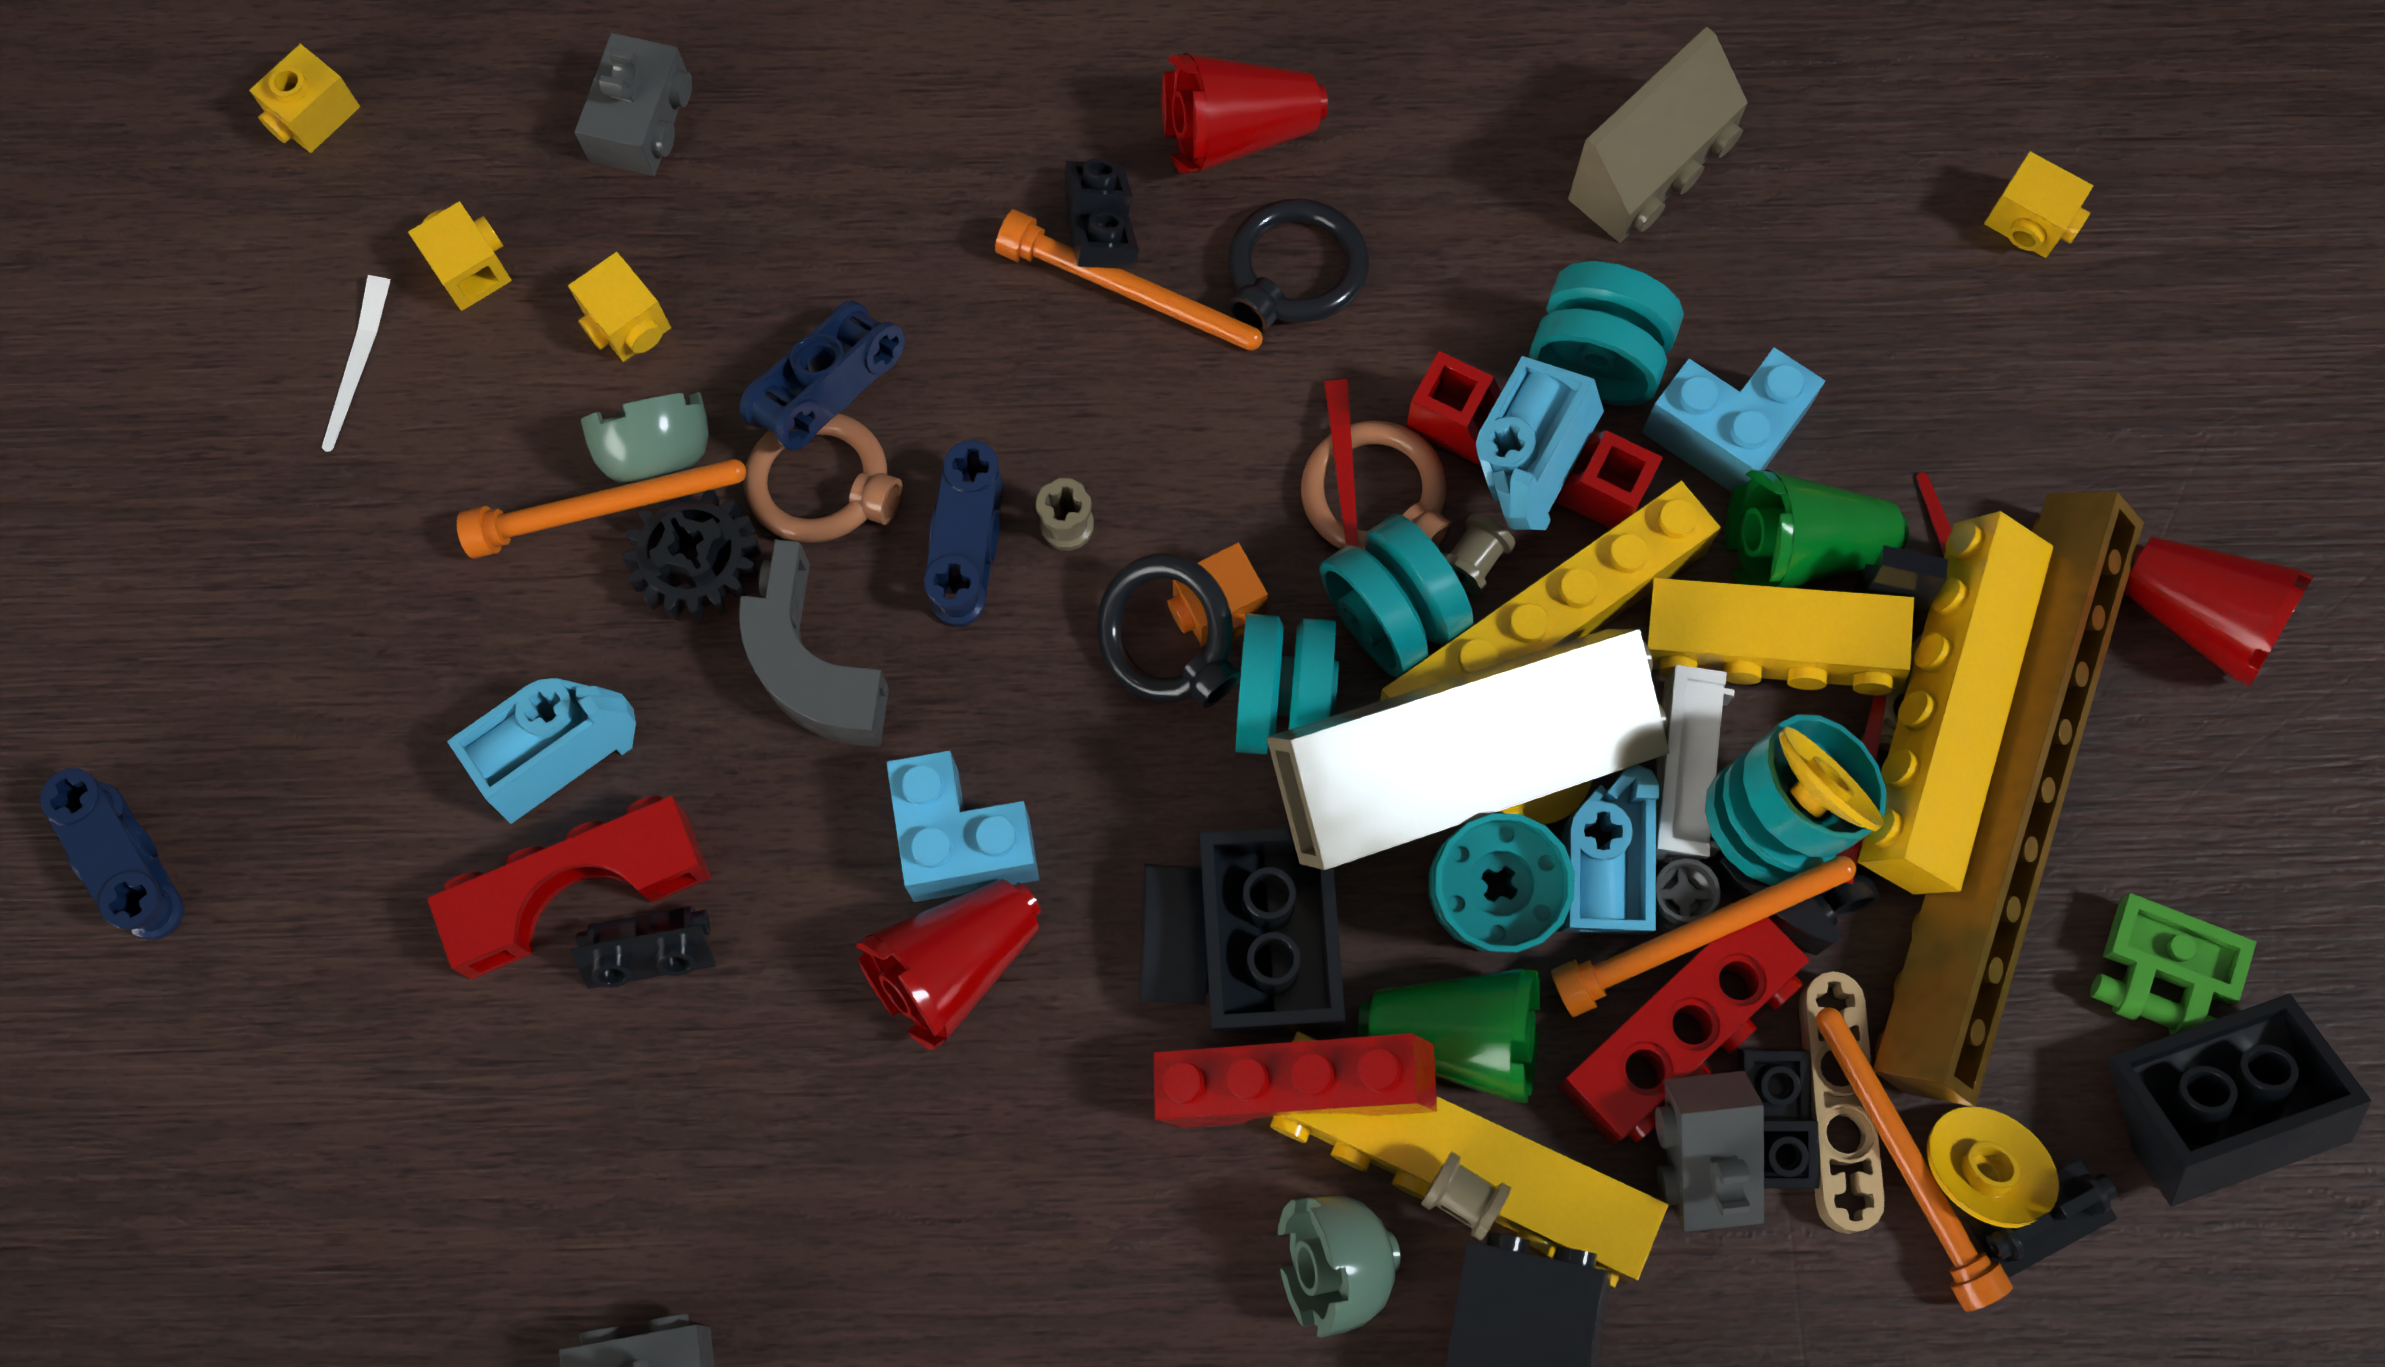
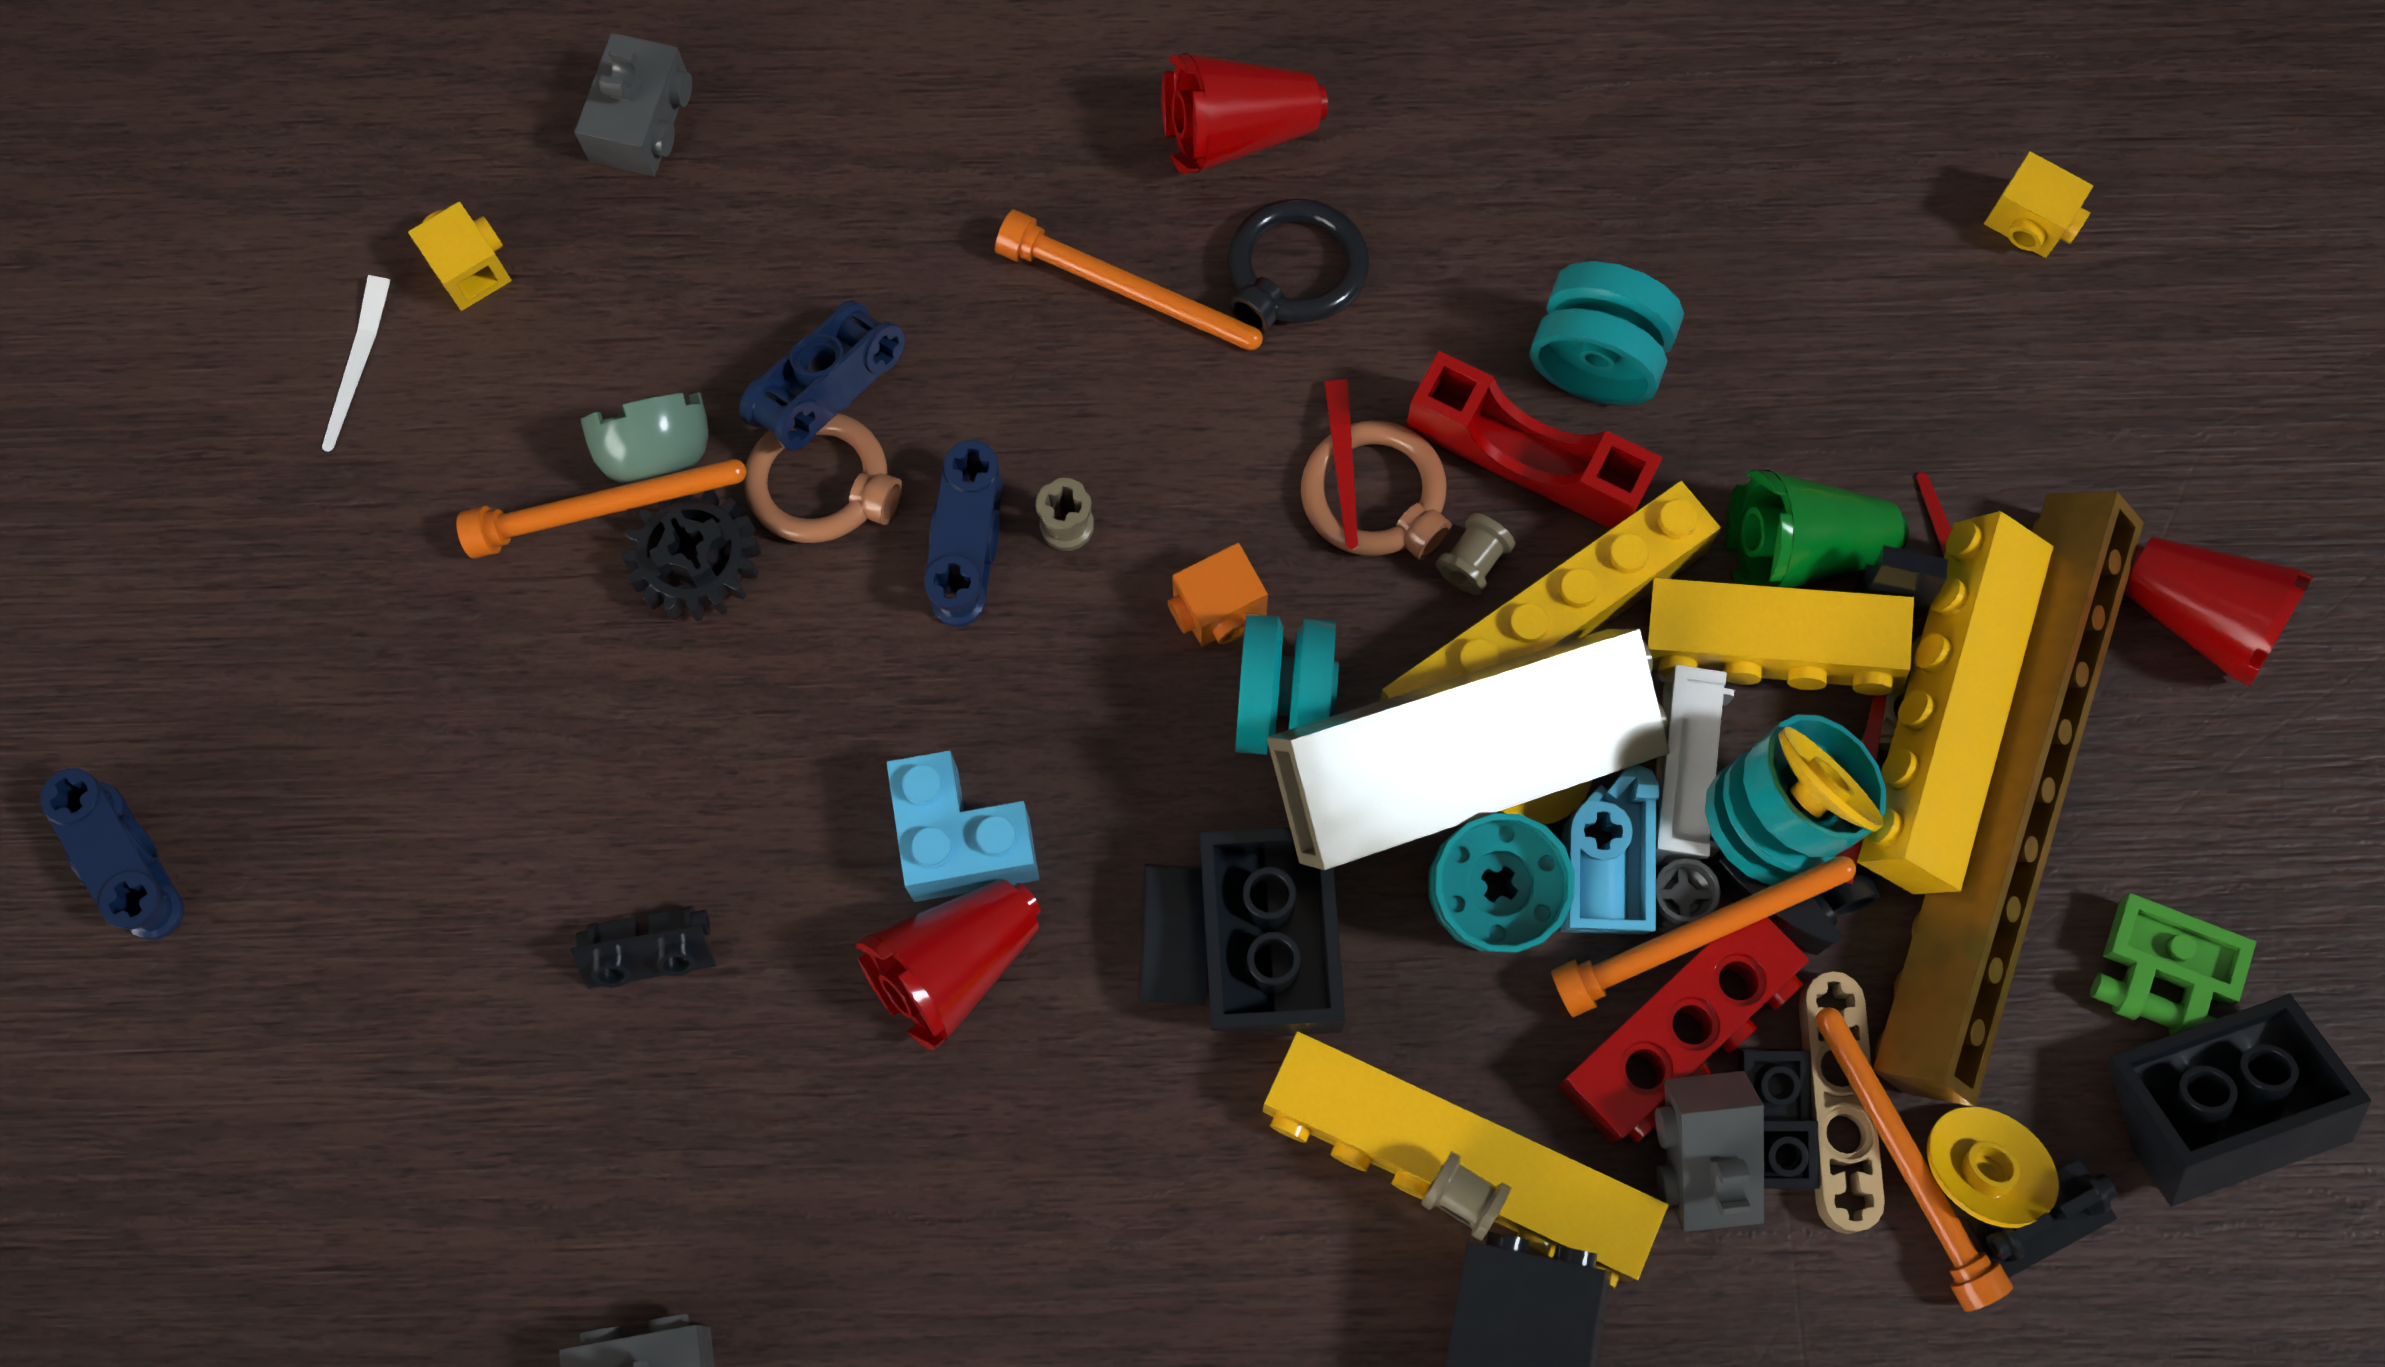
yellow brick [249,44,360,153] -> none
red arch [427,796,712,980] -> none
medium azure piece [447,678,636,824] -> none
yellow brick [568,251,671,362] -> none
dark grey arch [739,540,889,747] -> none
black slope [1064,159,1139,269] -> none
black piece [1097,553,1241,708] -> none
red arch [1154,1033,1437,1128] -> none
sand green cylinder [1278,1195,1401,1338] -> none
teal wheel [1319,514,1474,678] -> none
green cone [1358,969,1540,1103] -> none
medium azure piece [1476,356,1604,530] -> none
dark tan slope [1568,26,1748,243] -> none
medium azure brick [1642,347,1826,492] -> none

